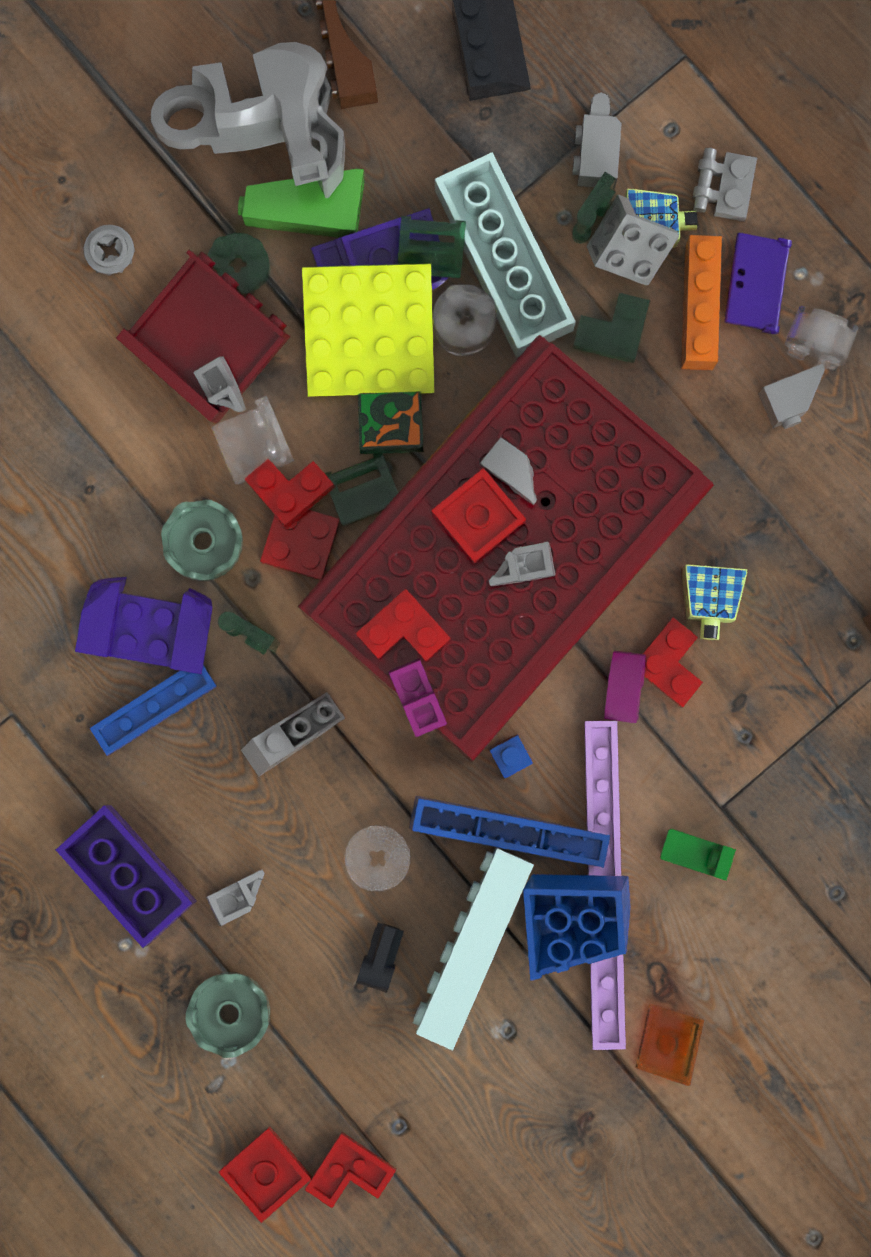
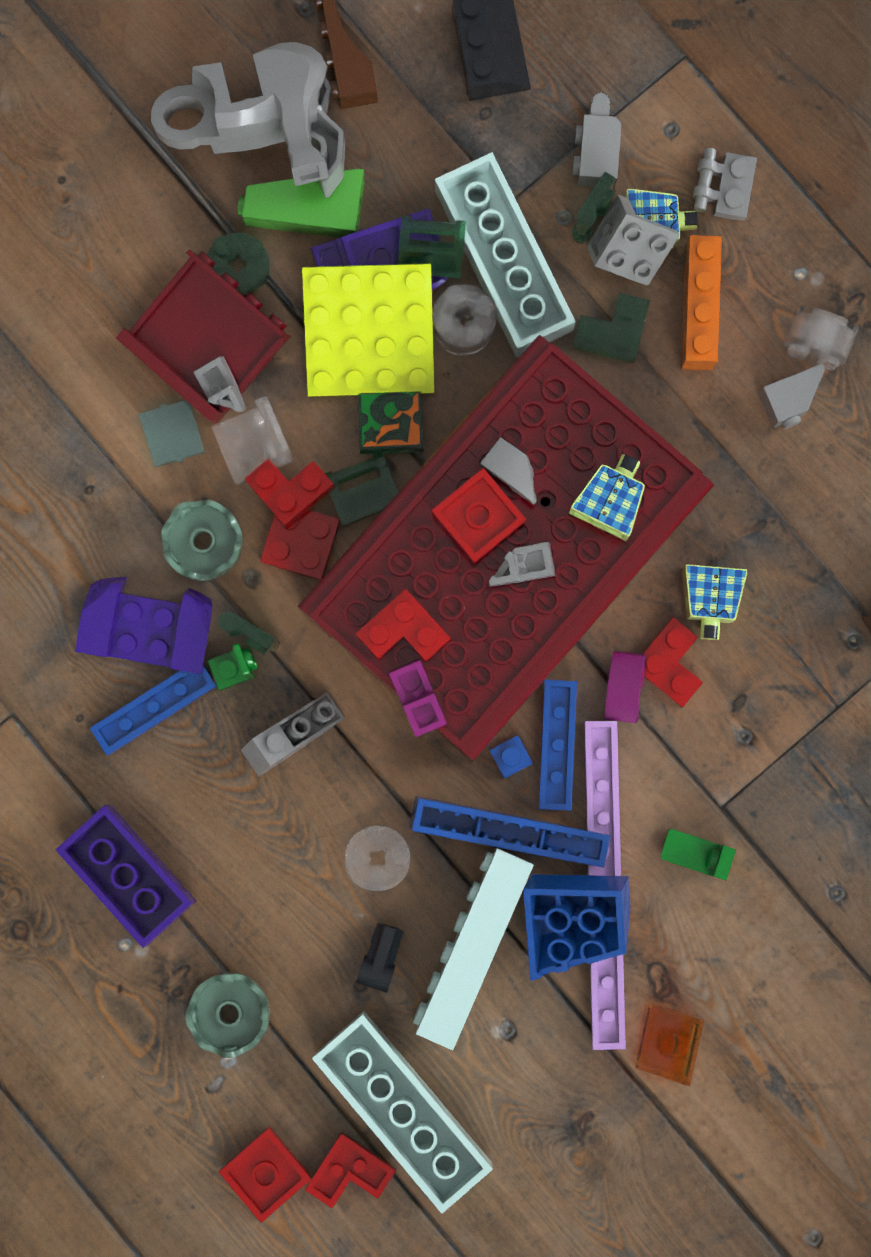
light grey gear [84,225,135,276] -> none
light grey slope [206,869,265,926] -> none
dark purple door [724,233,792,334] -> none
none -> clear light blue piece [139,400,205,468]
none -> green bracket [208,643,258,691]
none -> light aqua brick [312,1011,493,1214]
none -> blue plate [538,680,577,811]
none -> torso [569,454,645,541]

